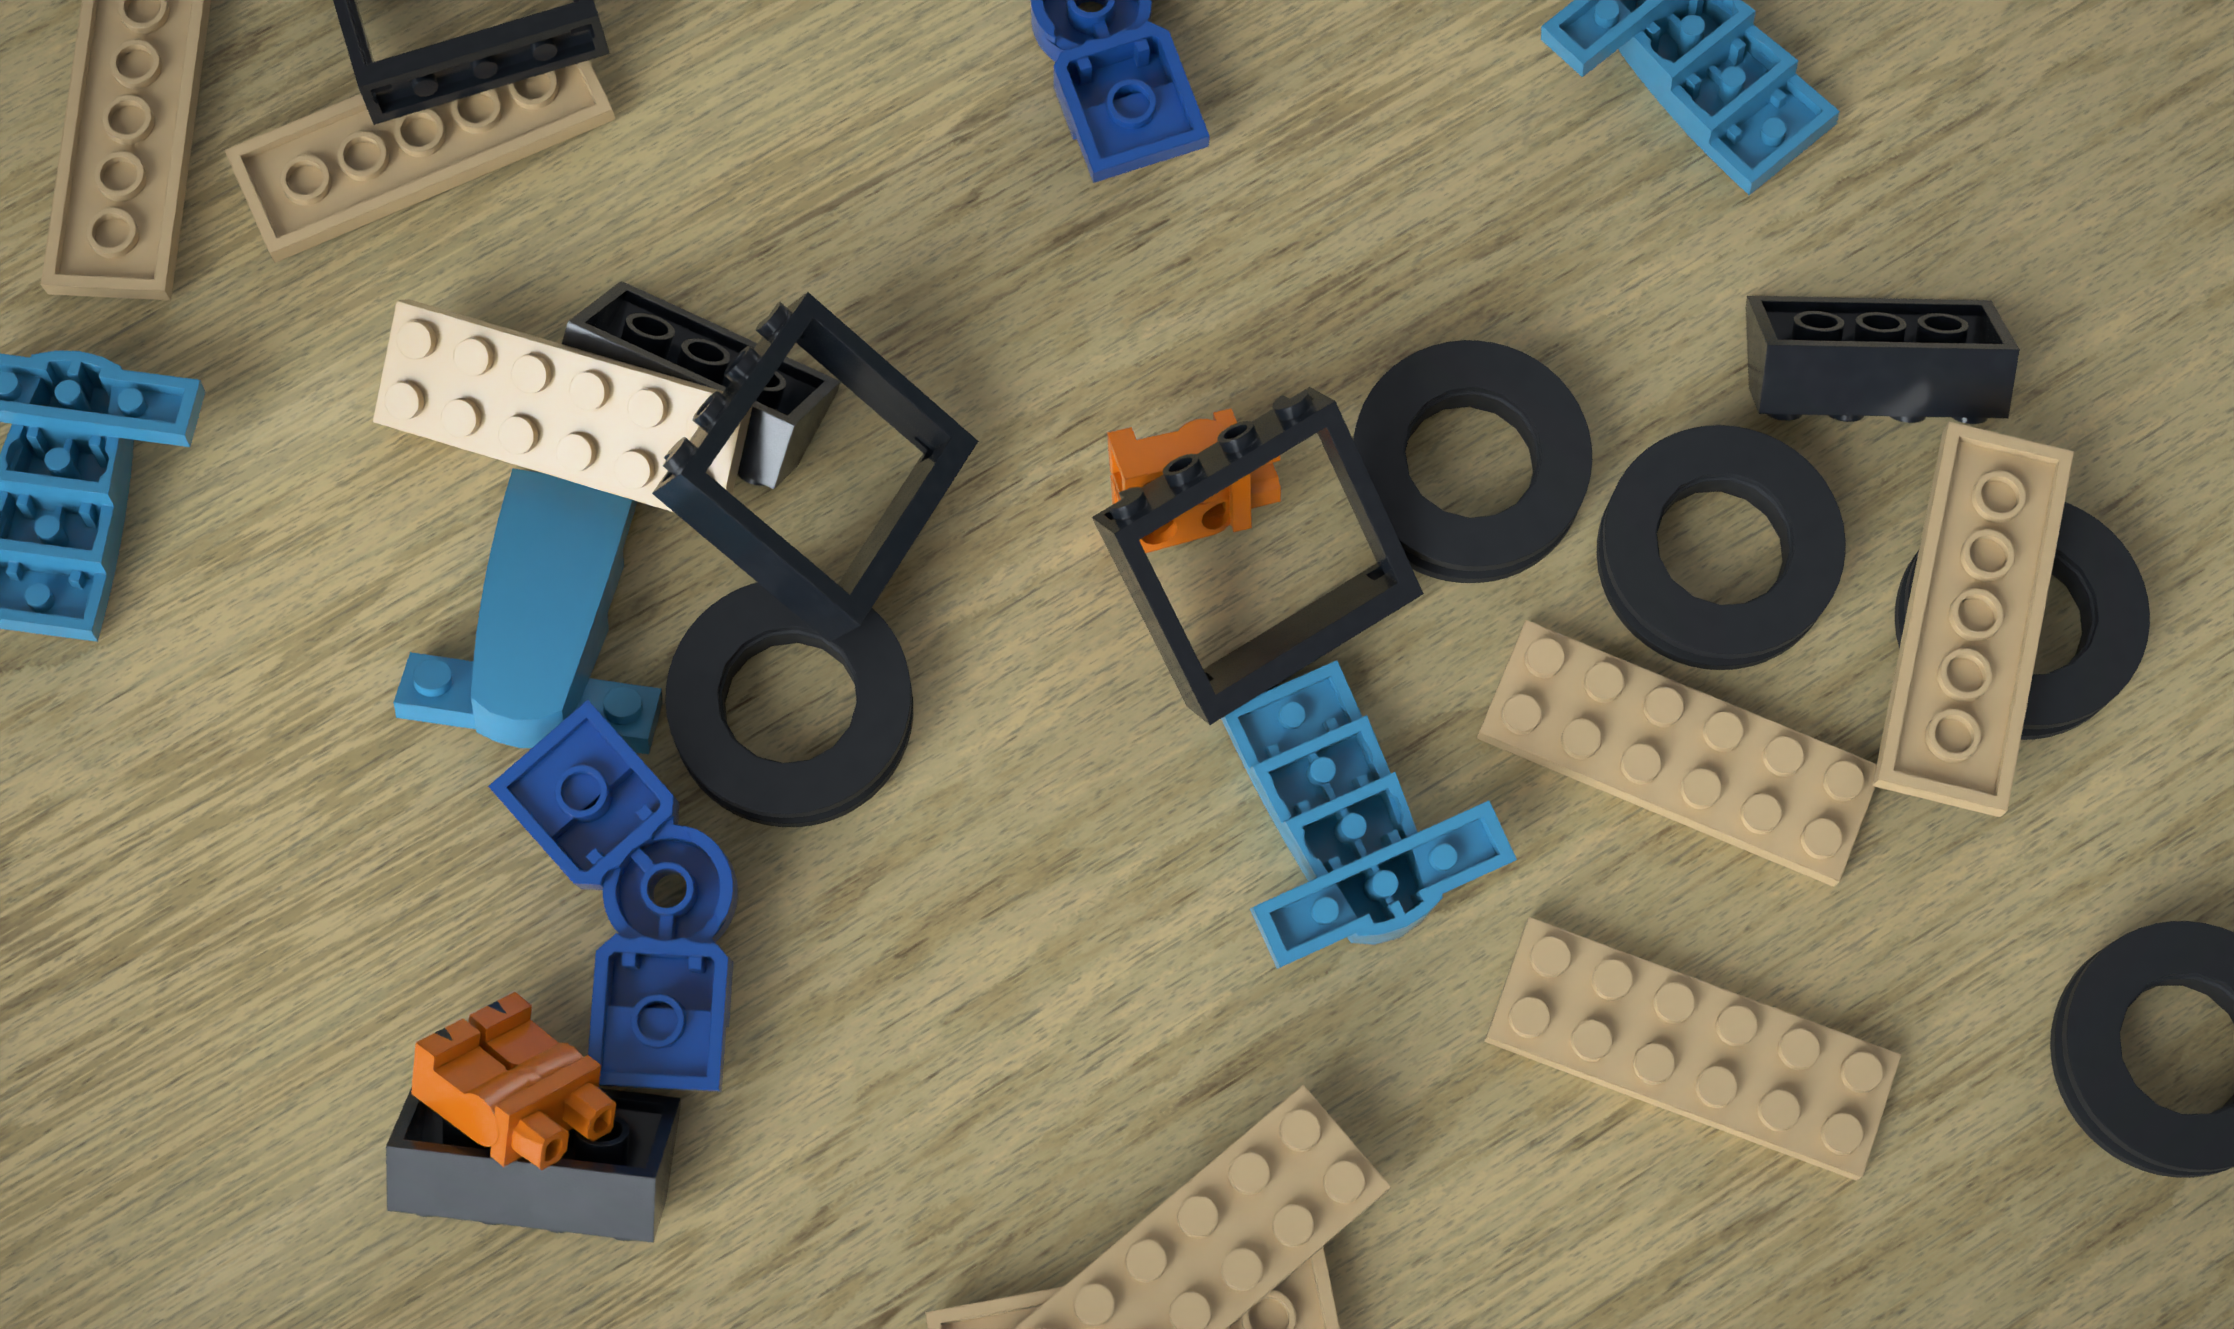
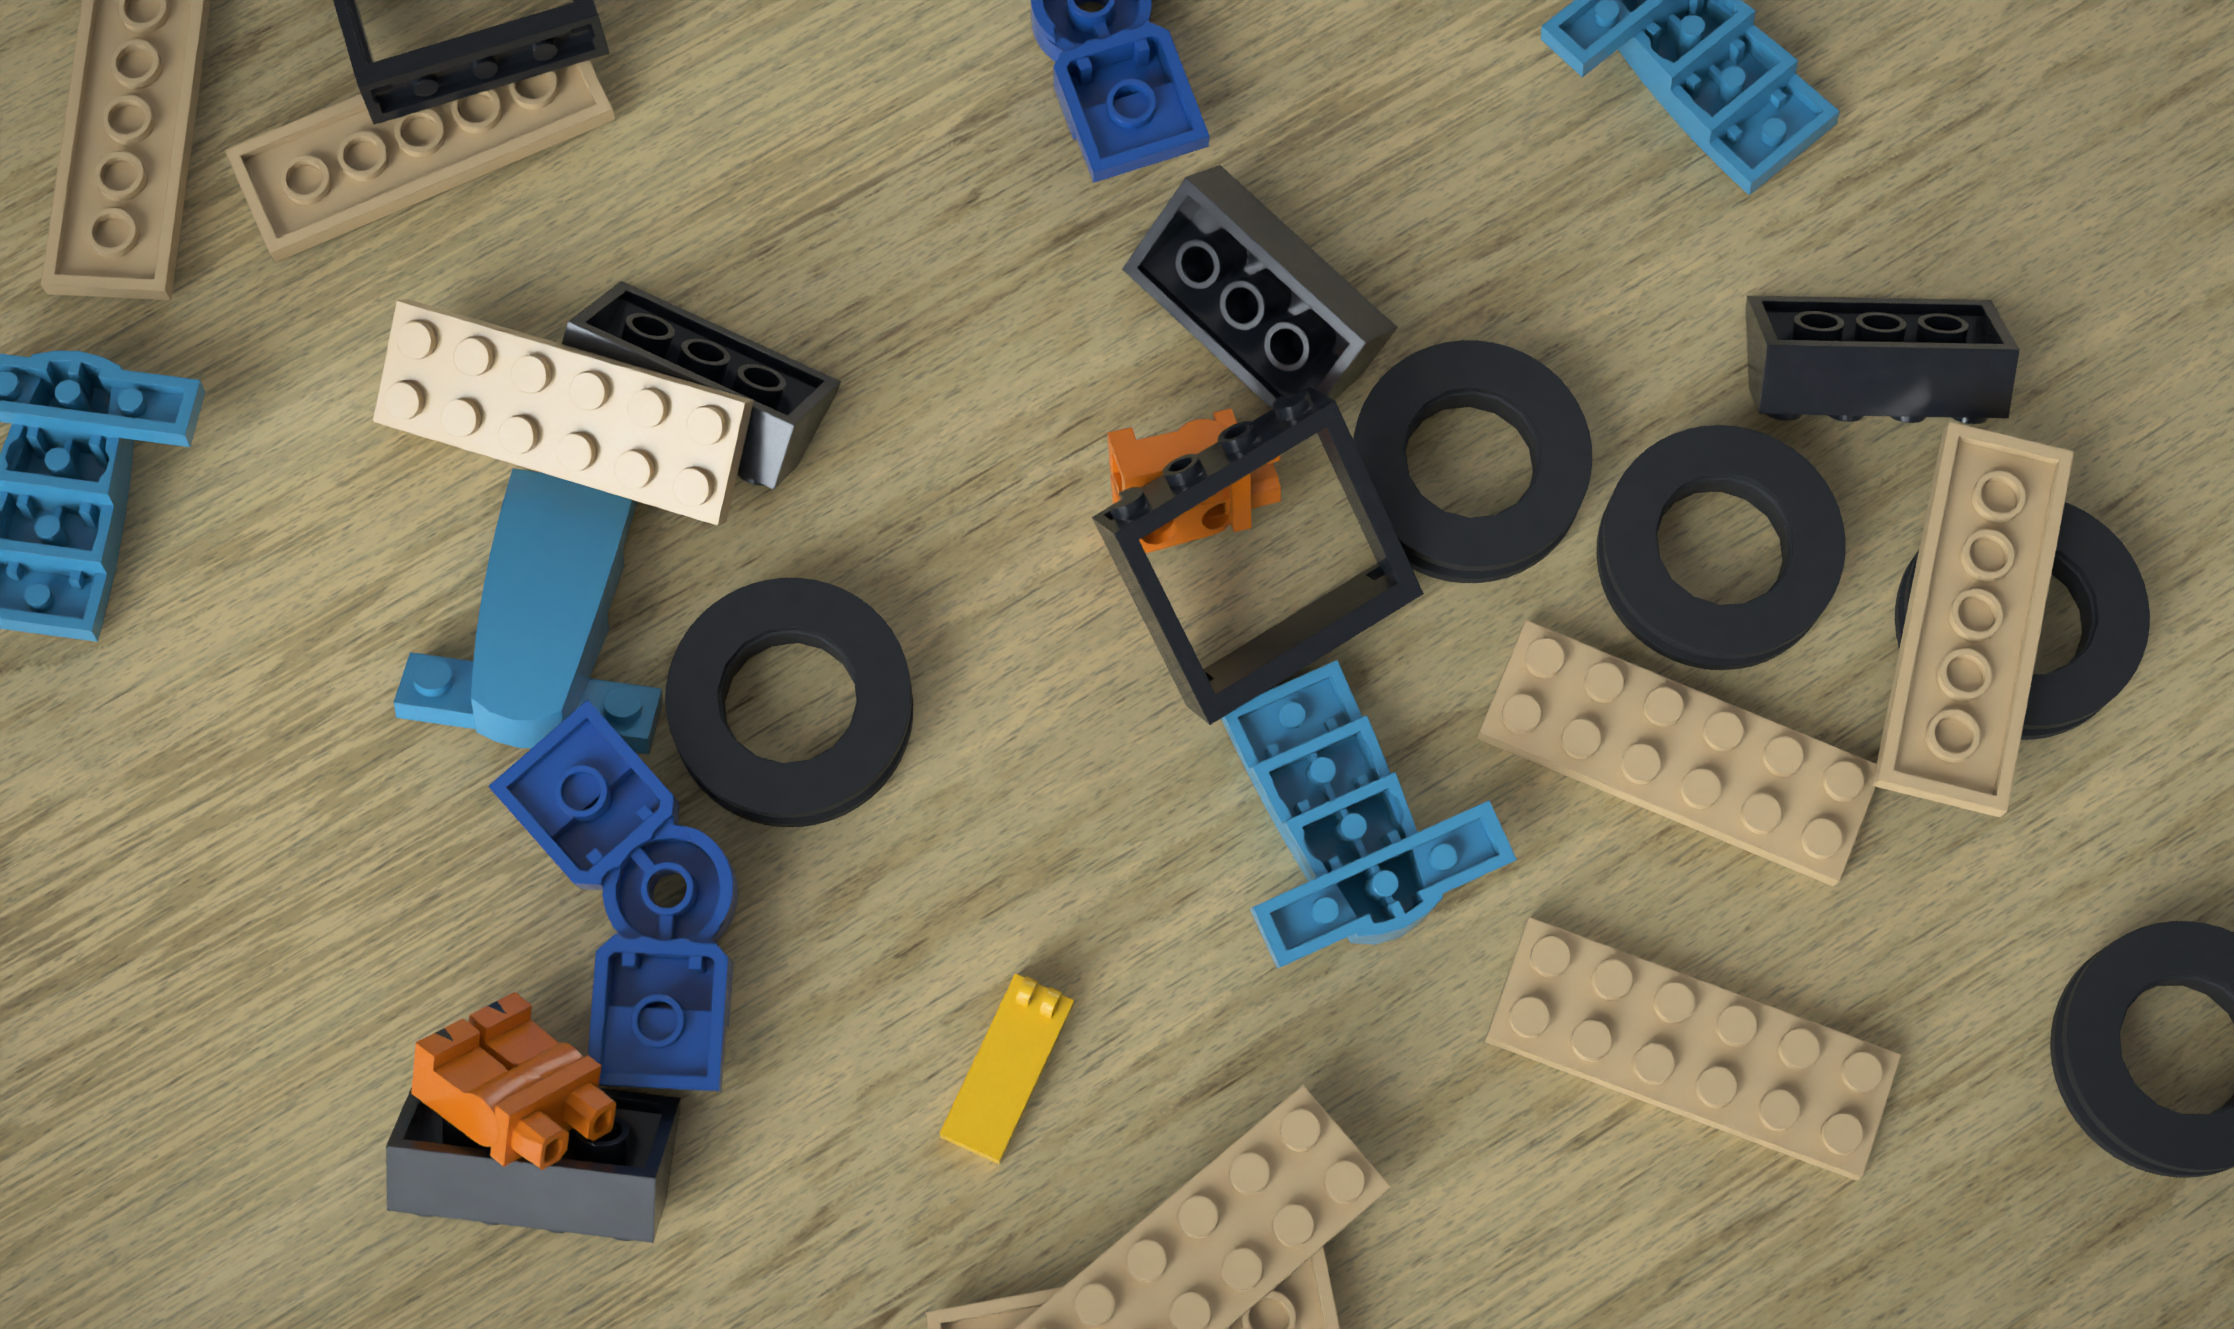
black window [652,292,979,643] -> none
none -> yellow hinge [939,973,1074,1165]
none -> black slope [1122,165,1398,409]

